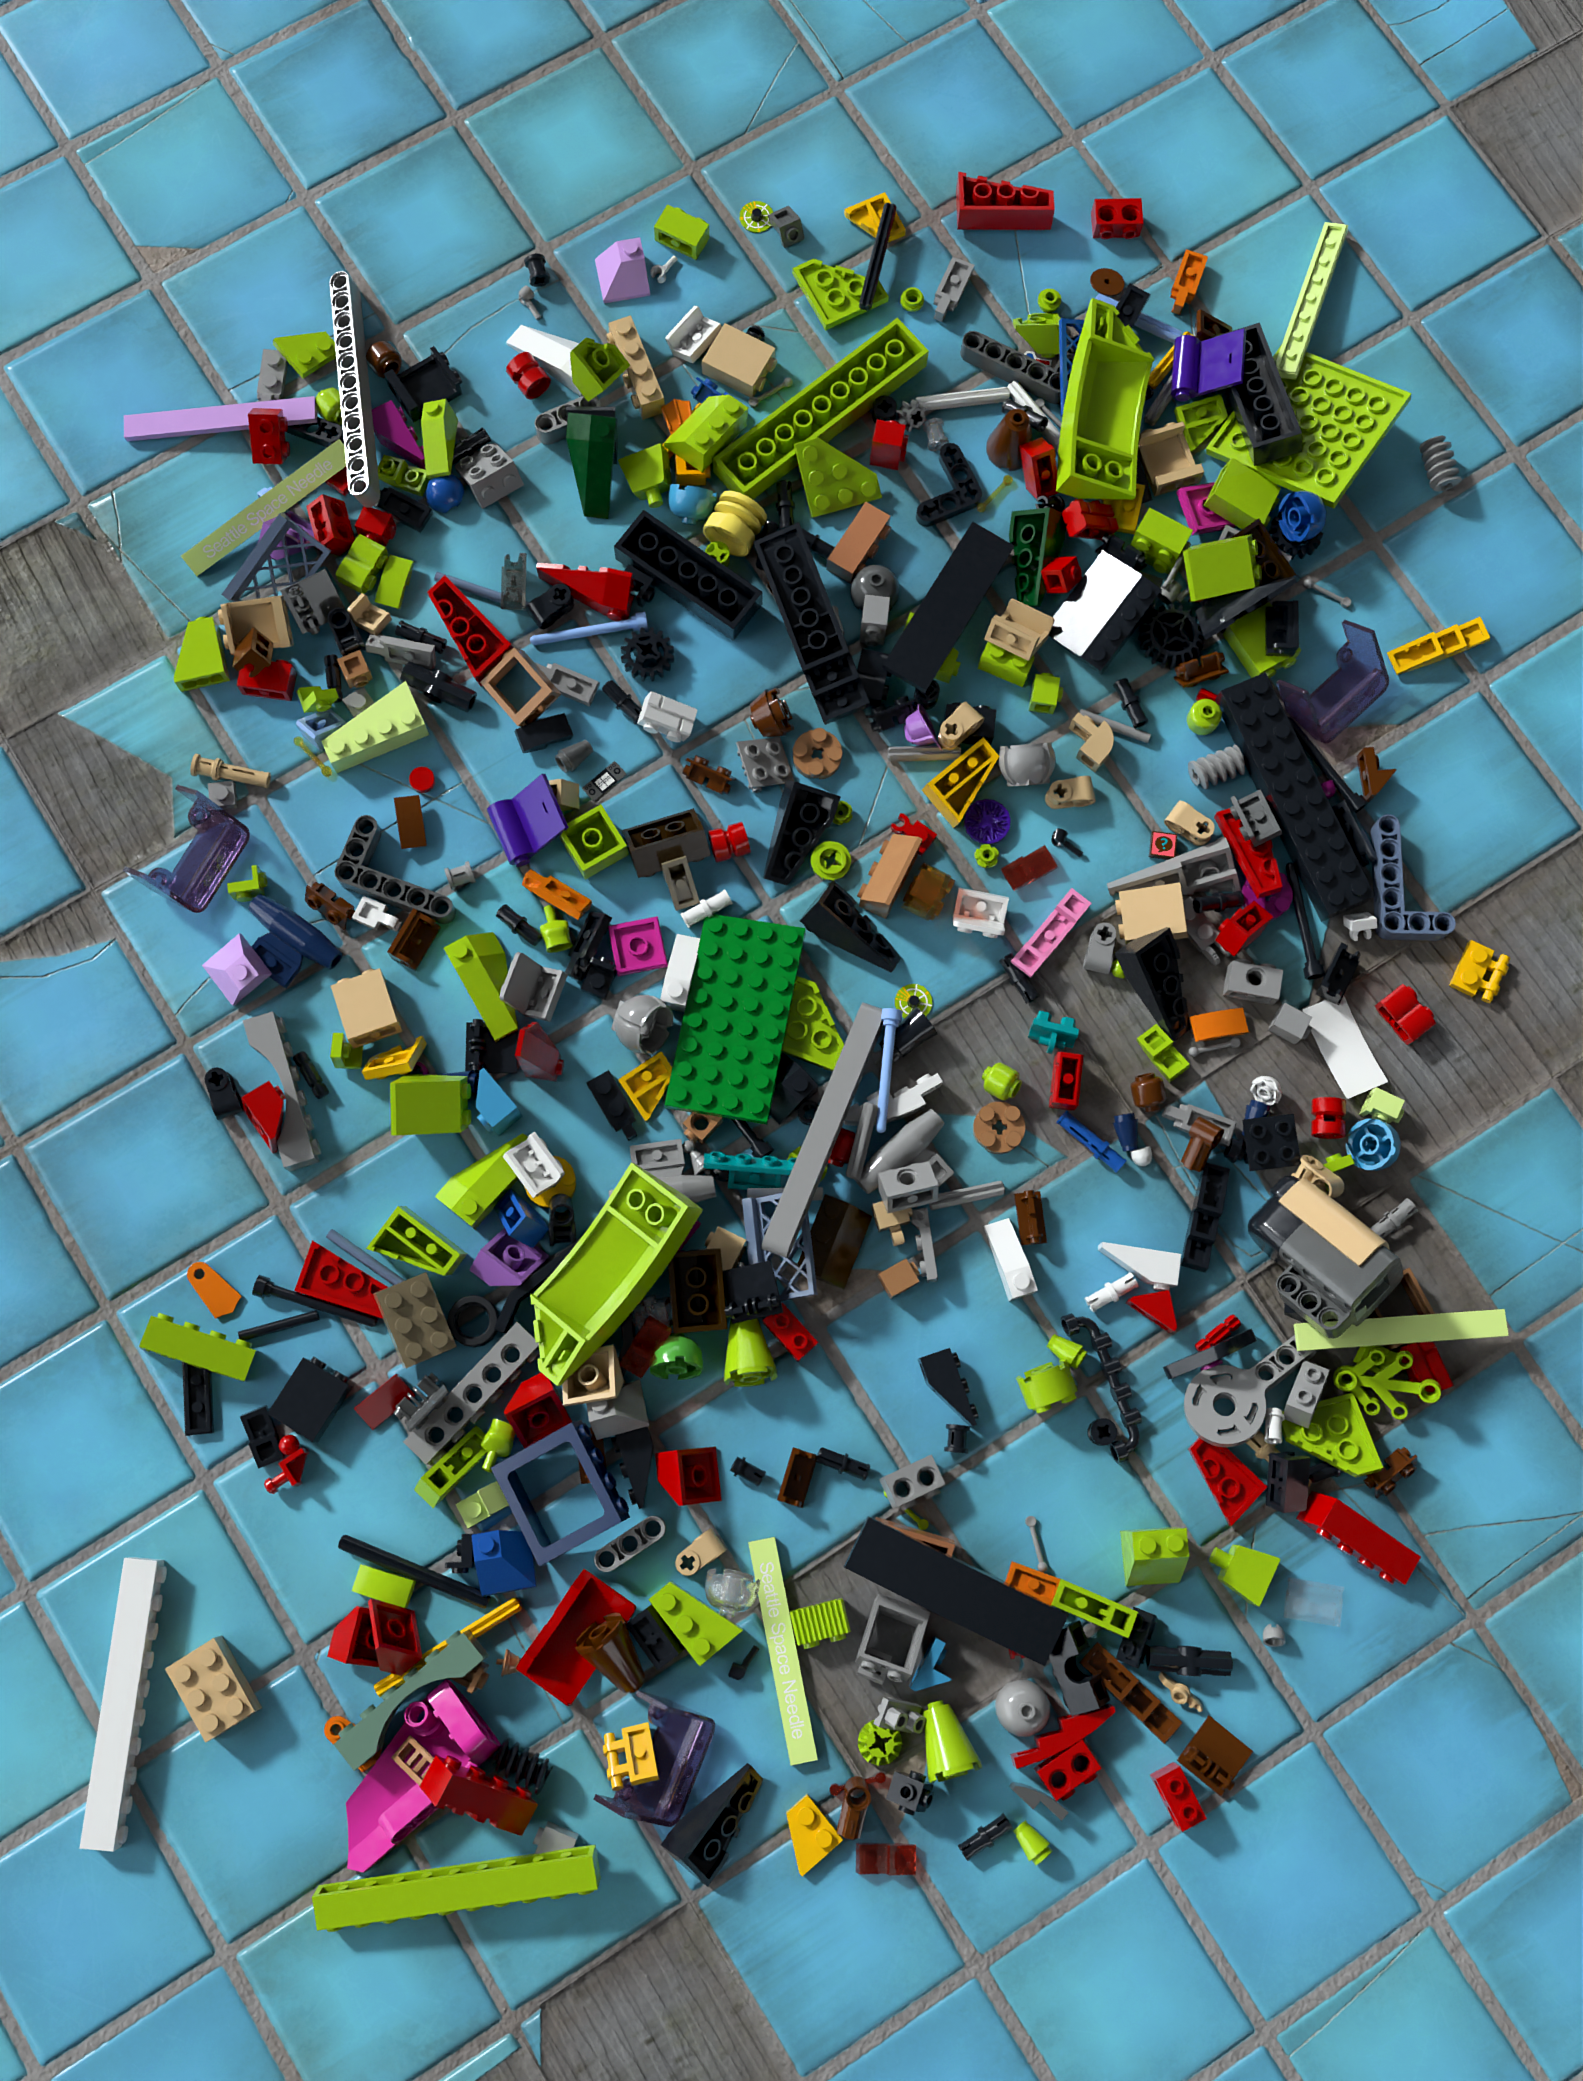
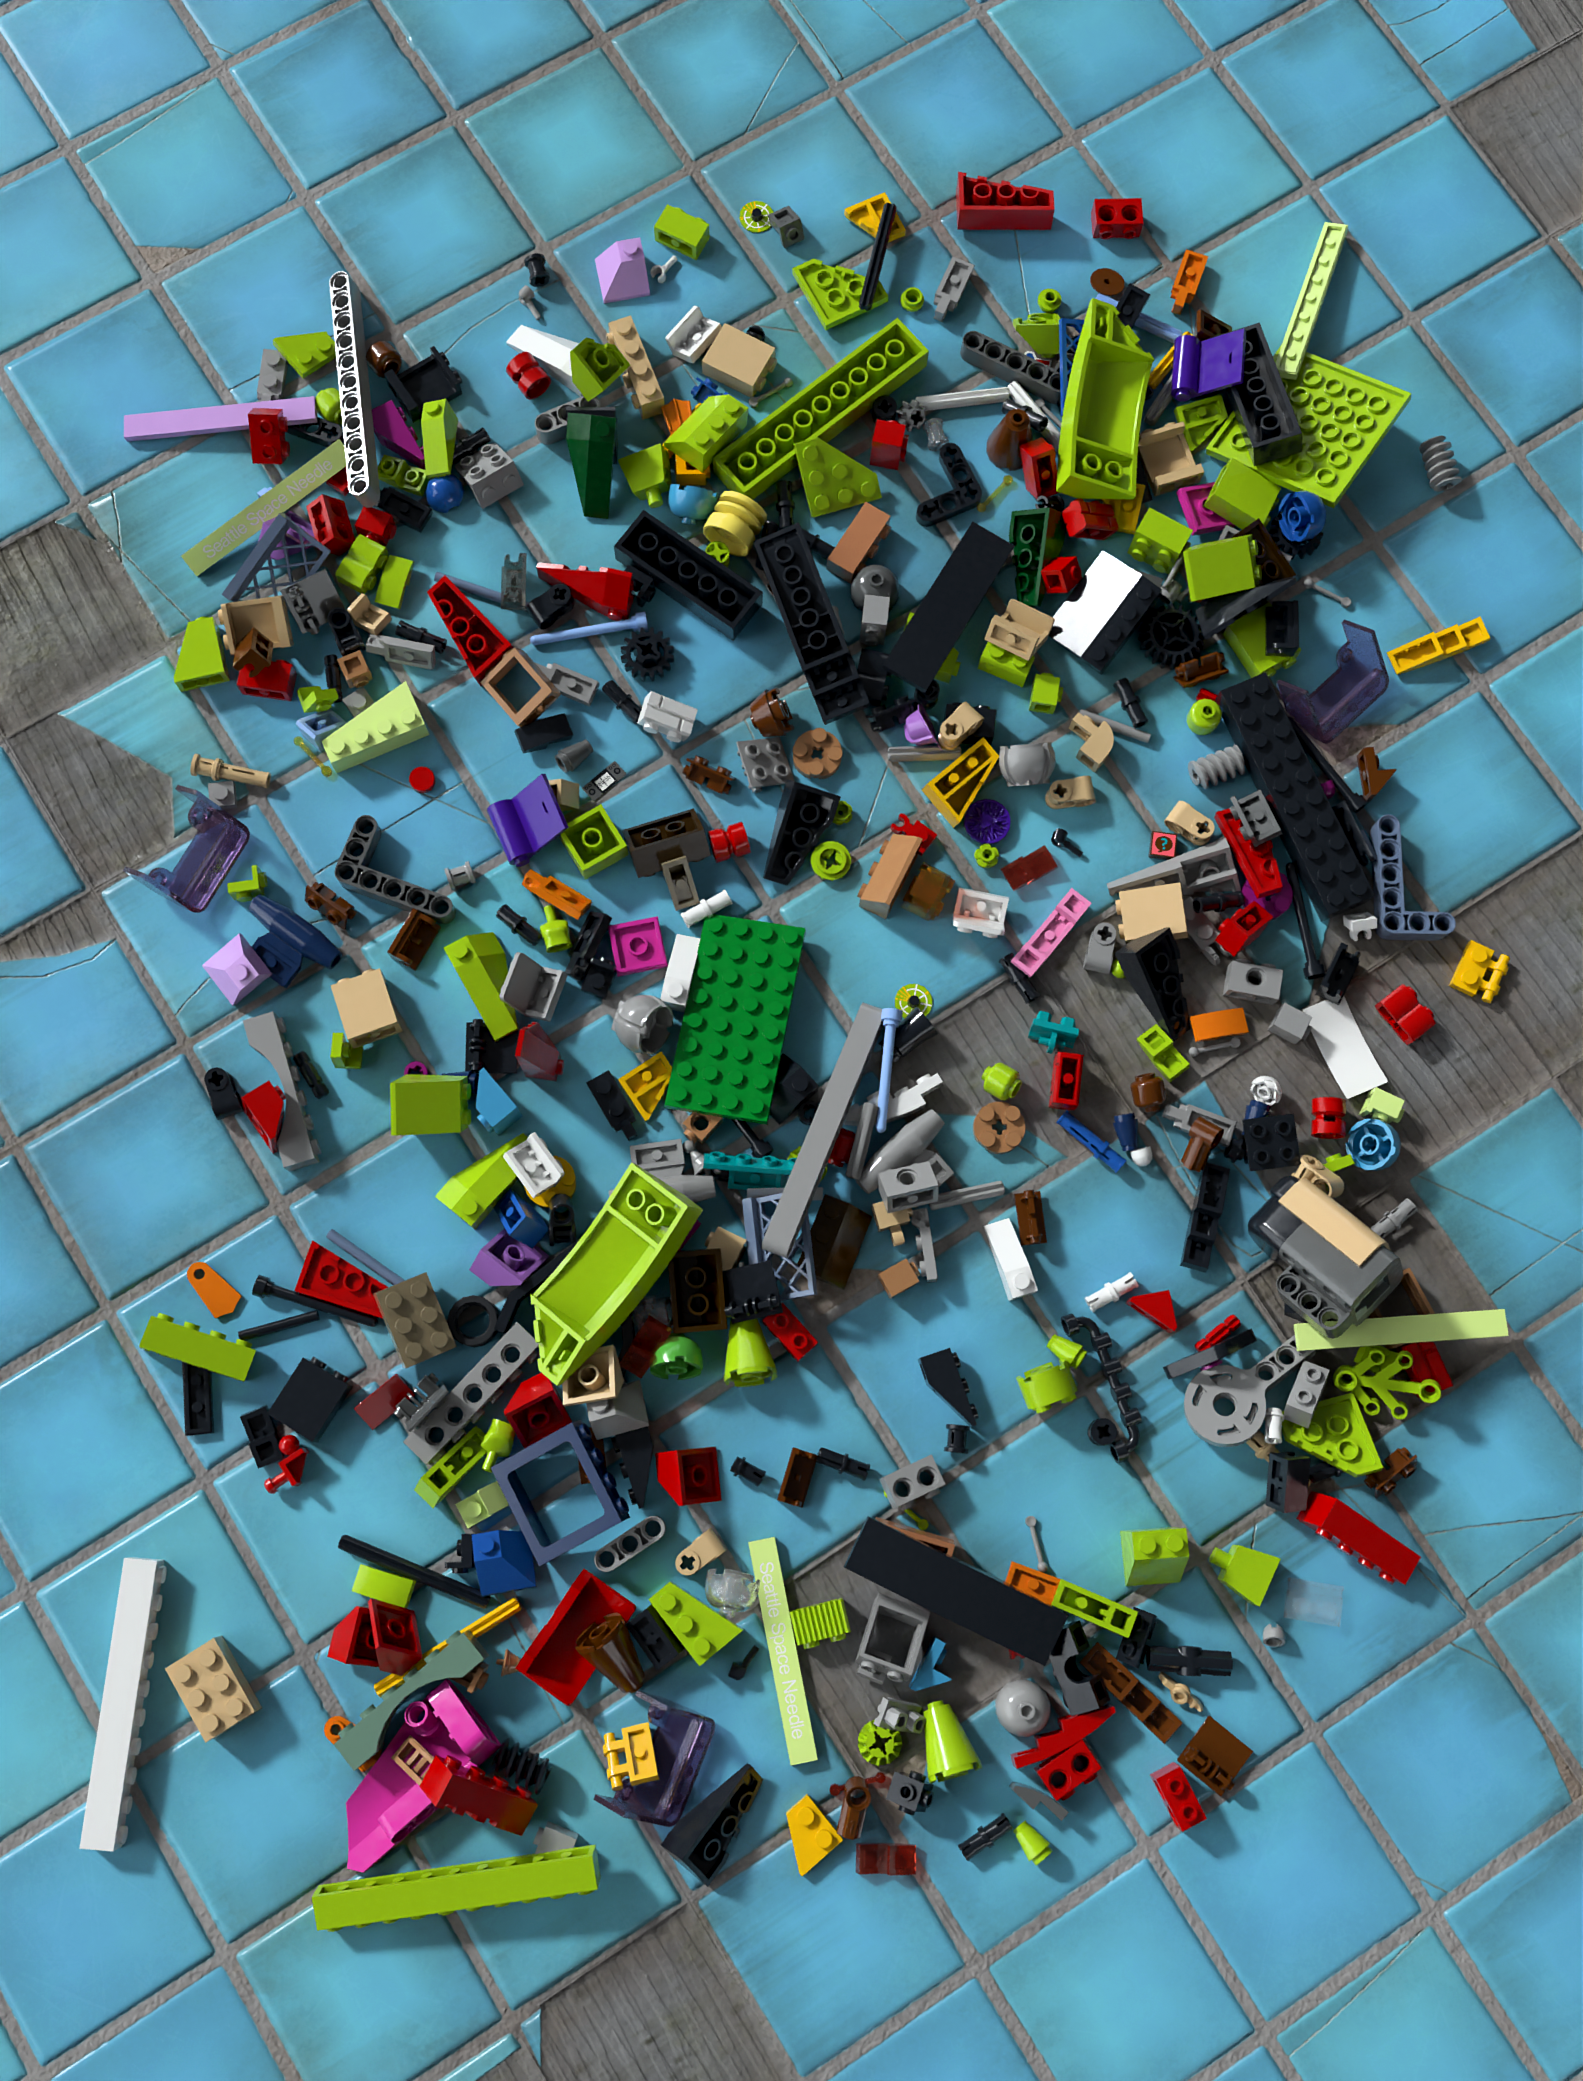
white plate [352,895,402,932] -> none
yellow wing [362,1036,427,1080] -> none
lime wedge [366,1206,468,1276] -> none
reddish brown slope [394,795,427,849] -> none
black piece [400,661,477,713] -> none
lime plate [782,976,844,1072] -> none
black wedge [800,880,901,972] -> none
black hinge [1095,533,1147,573] -> none
white slope [1098,1242,1181,1291] -> none
red wing [1188,1437,1267,1526] -> none

